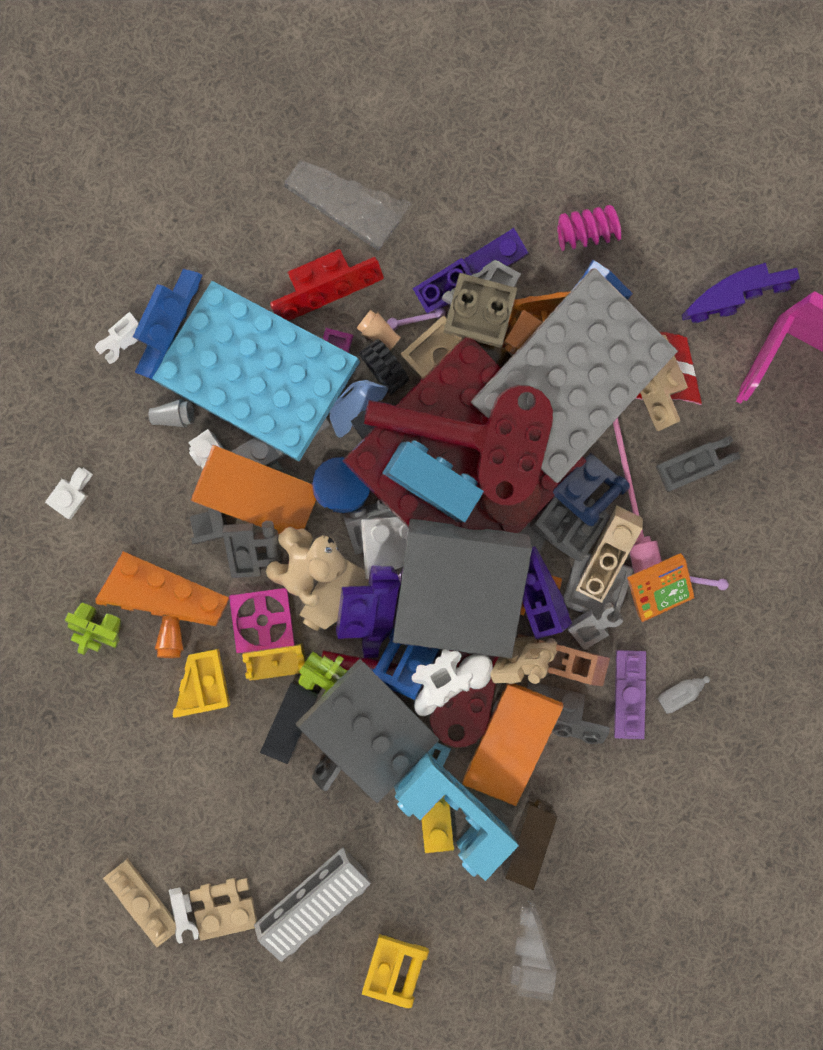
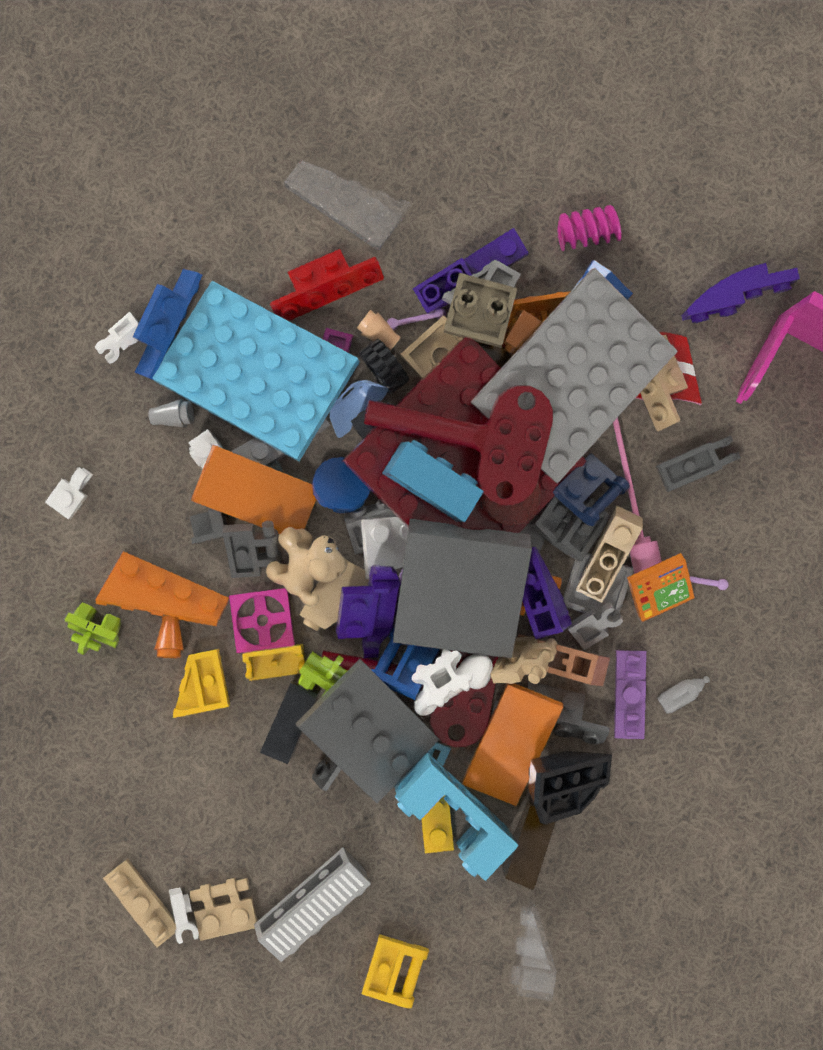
none -> black wedge [528,751,612,825]

